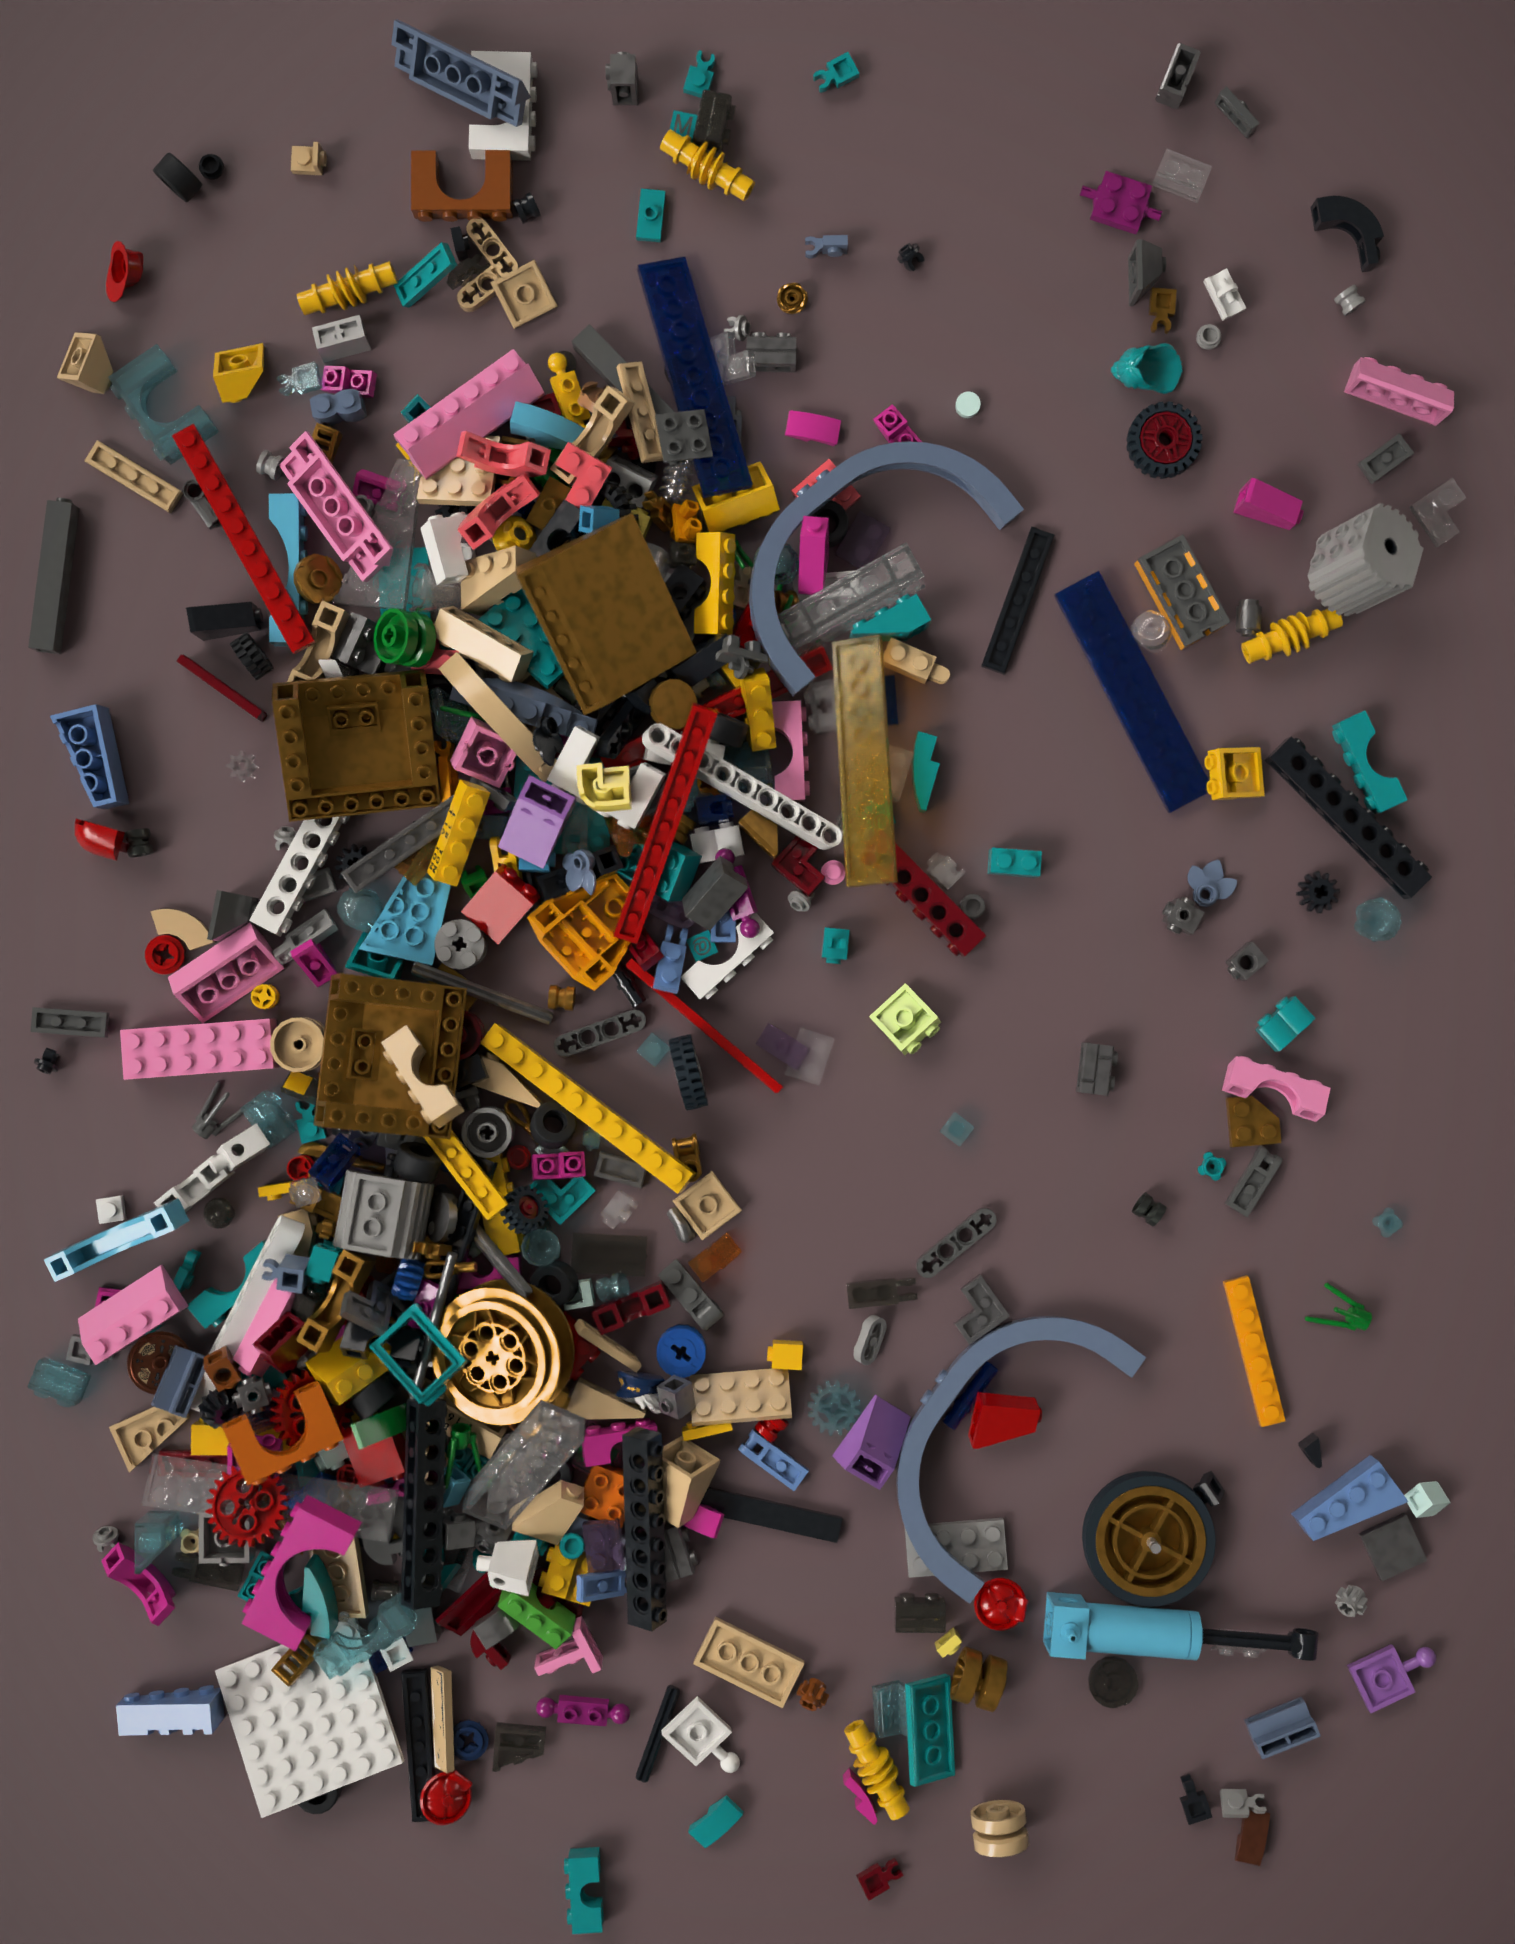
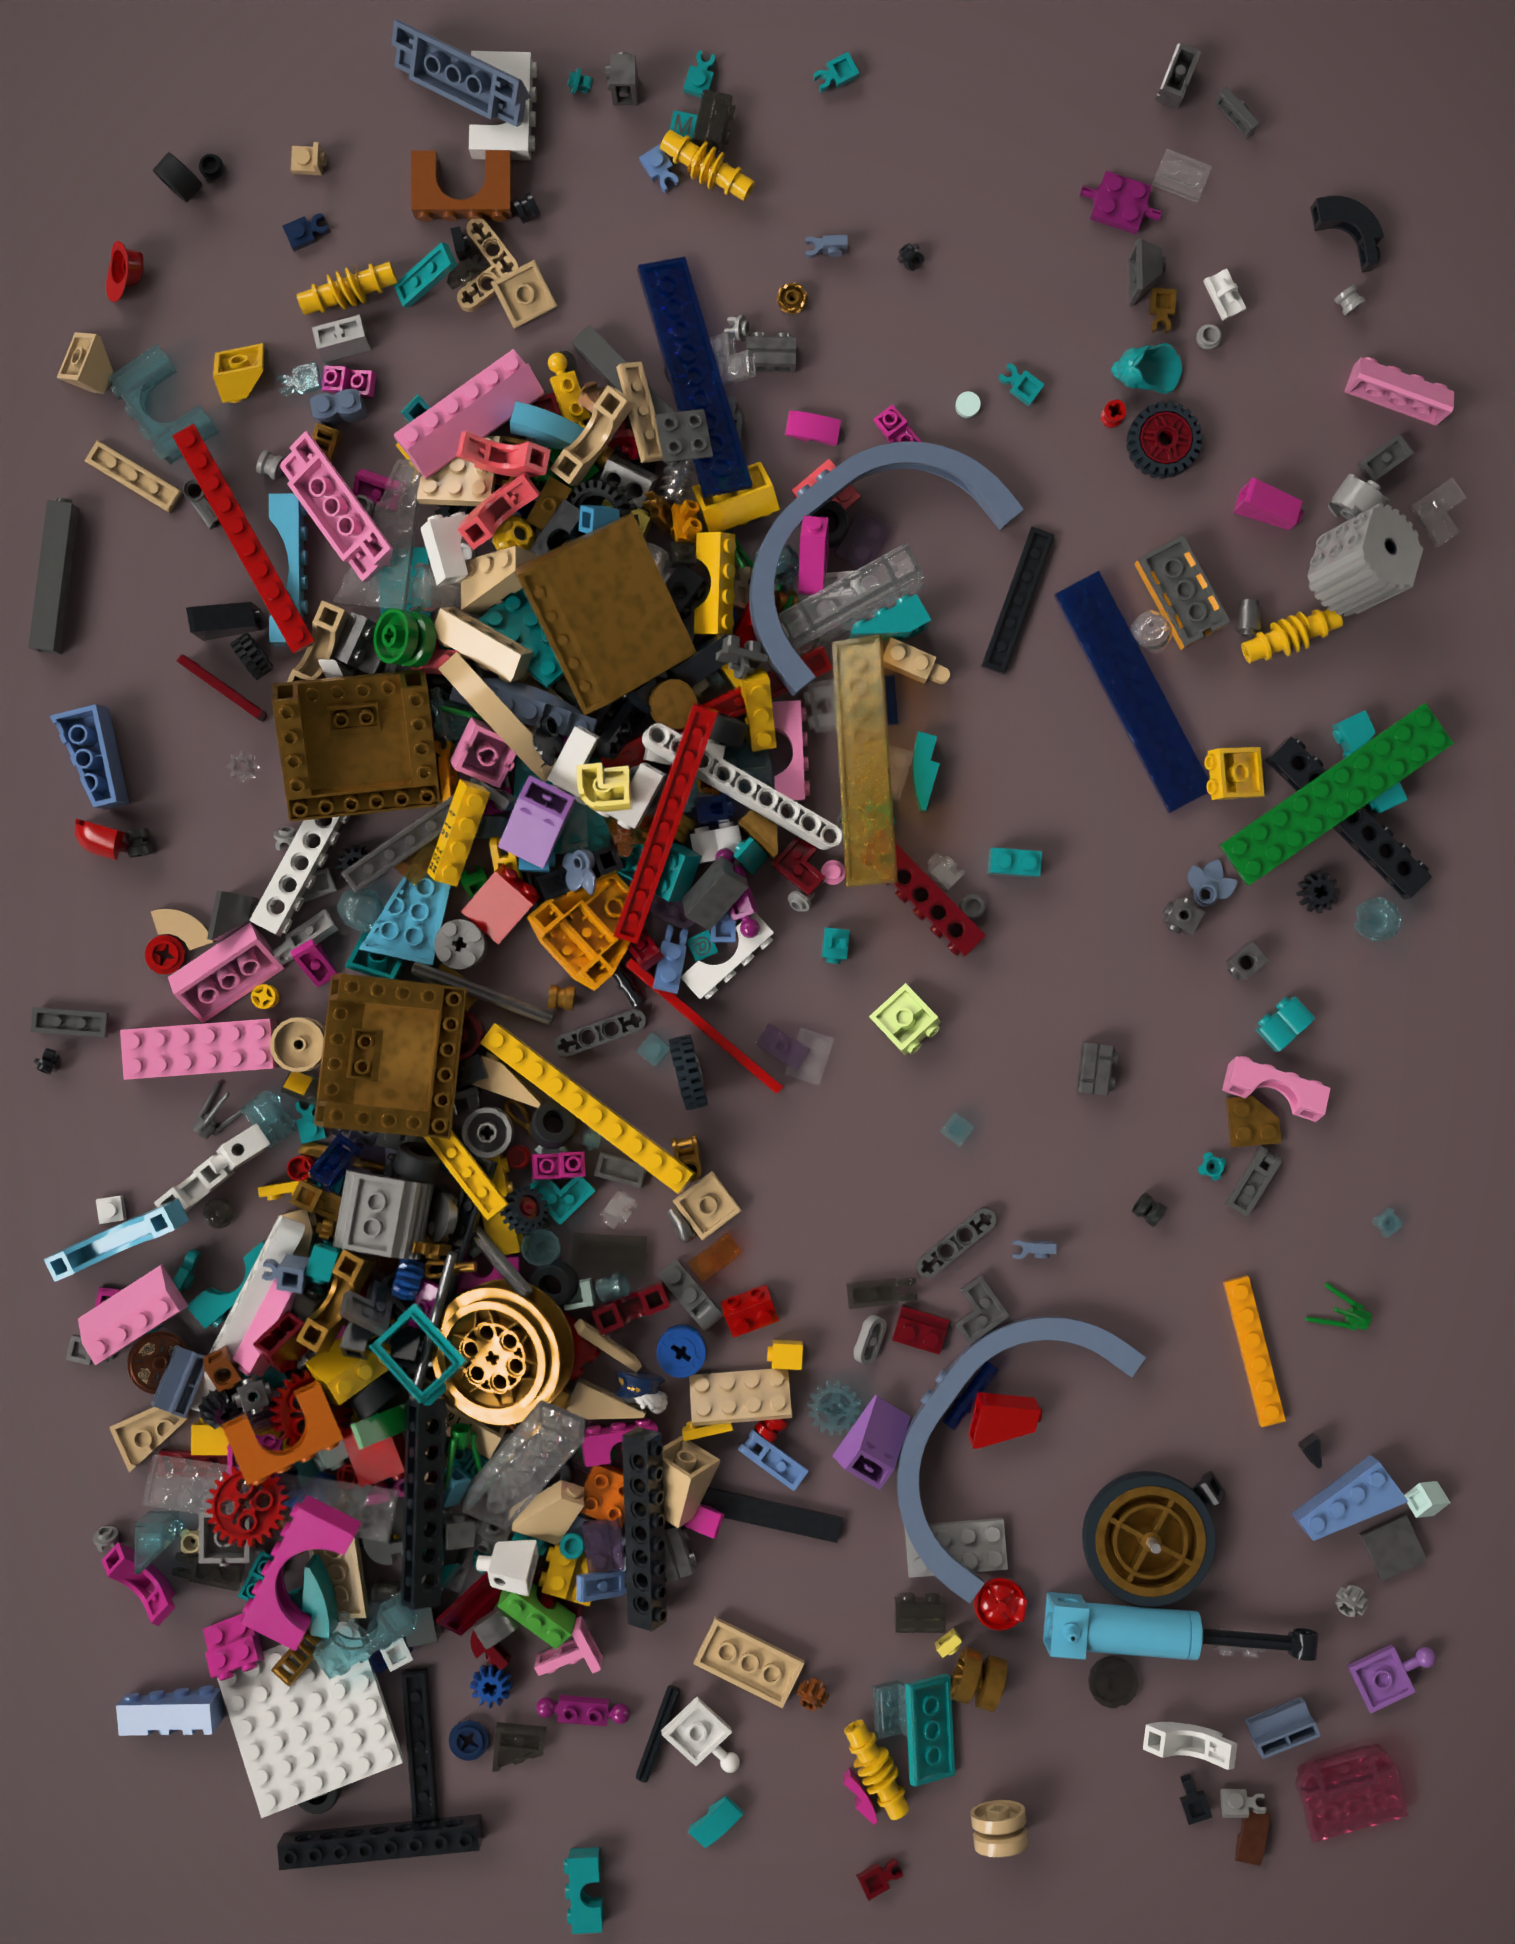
clear light blue brick [27,1357,91,1408] -> none
clear bracket [289,1177,321,1208] -> none
pearl gold tile [293,554,343,604] -> none
tan arch [381,1025,465,1128] -> none
red piece [420,1770,473,1825] -> none
tan tile [431,1665,455,1773] -> none
coral plate [555,441,612,509] -> none
teal plate [636,188,666,243] -> none
flat silver brick [657,1375,696,1420] -> none
none -> dark pink plate [203,1613,265,1681]
none -> black brick [277,1814,483,1870]
none -> dark blue plate [282,213,330,251]
none -> blue gear [470,1664,513,1709]
none -> teal plate [567,68,593,94]
none -> medium blue plate [639,144,679,194]
none -> red bracket [721,1285,780,1338]
none -> teal slope [733,837,769,875]
none -> dark red plate [892,1305,950,1355]
none -> teal plate [998,363,1045,407]
none -> sand blue plate [1012,1239,1057,1259]
none -> red bush [1101,399,1127,428]
none -> white arch [1143,1722,1237,1770]
none -> green plate [1219,703,1454,886]
none -> clear pink plate [1295,1744,1409,1843]
none -> light grey brick [1328,474,1390,520]

